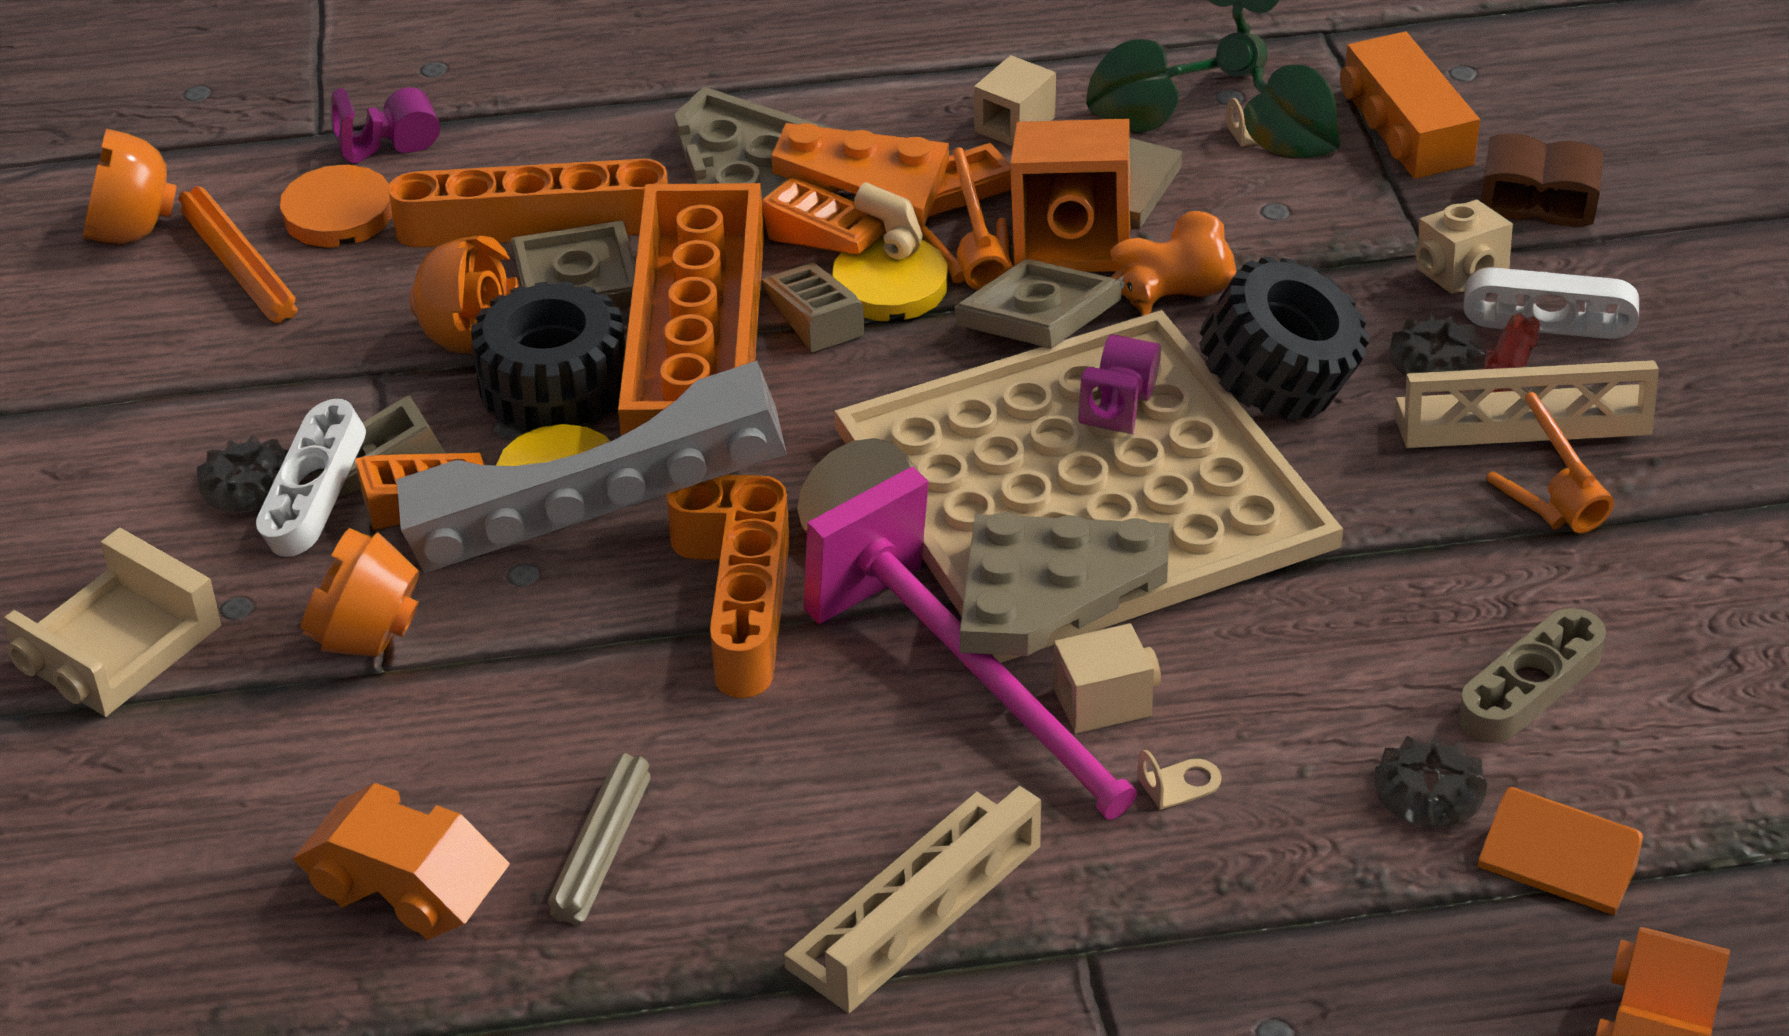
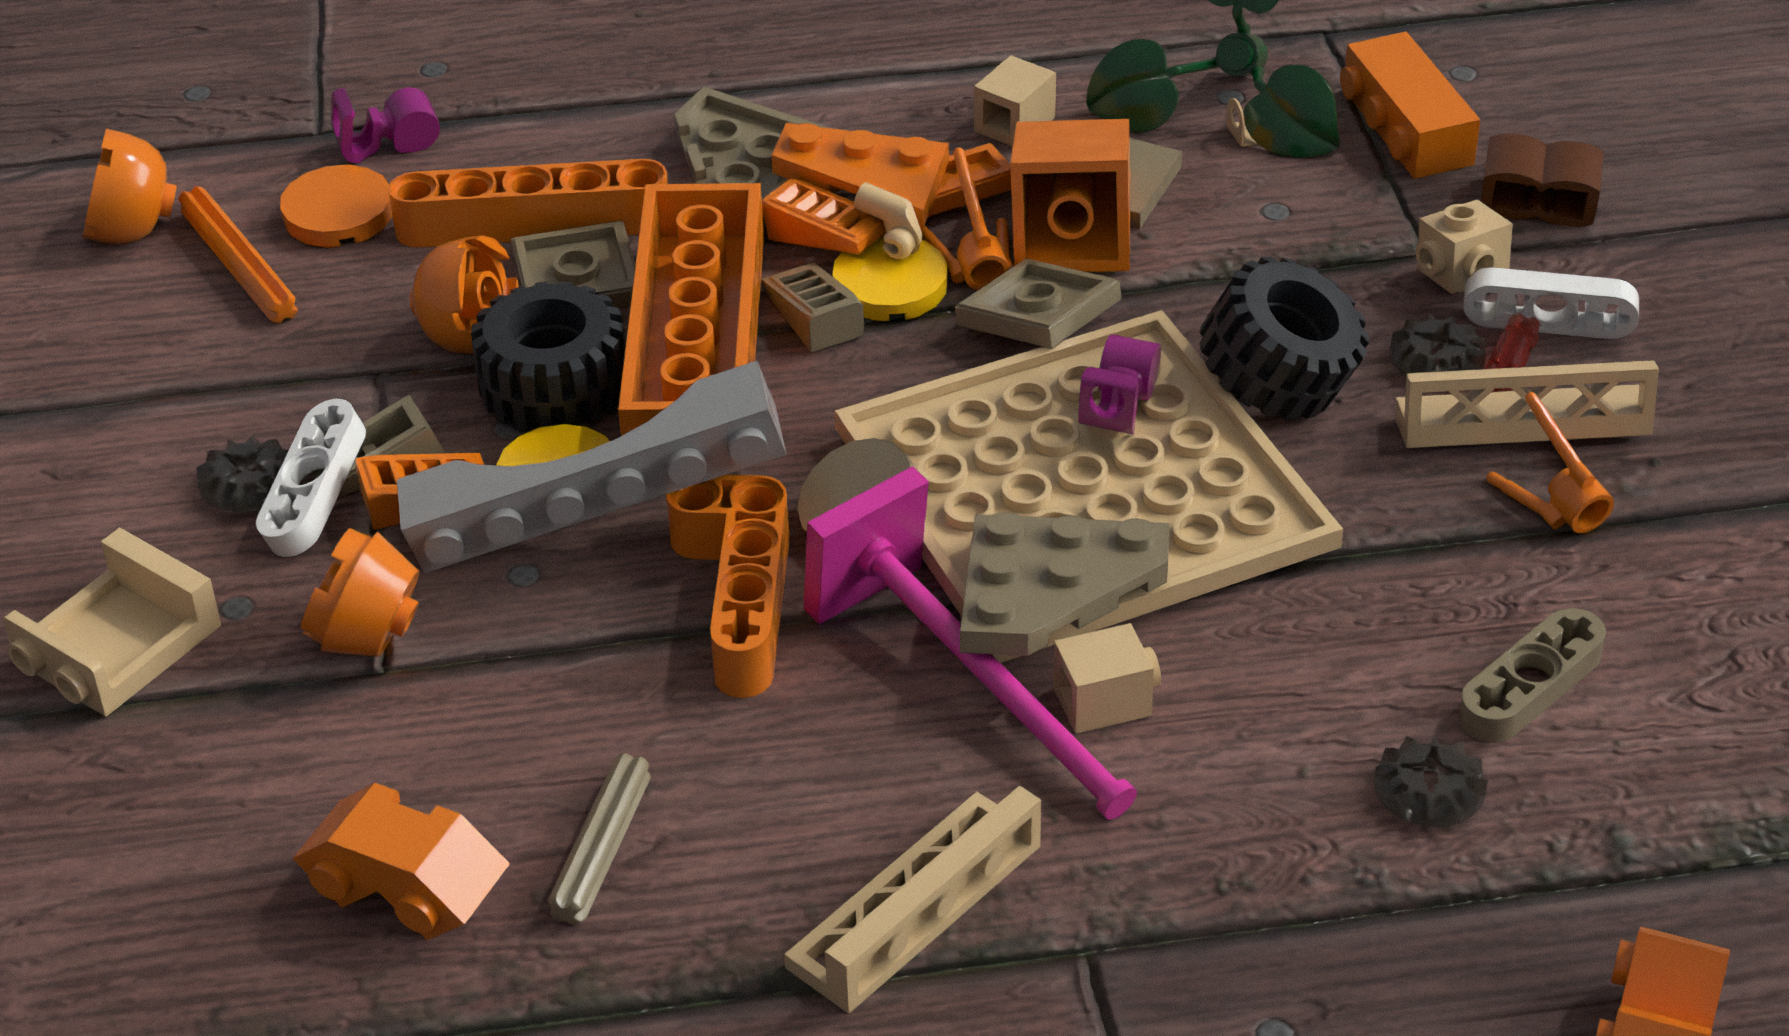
orange animal [1110,211,1237,316] -> none
tan piece [1137,750,1221,810] -> none
orange slope [1477,787,1643,916] -> none

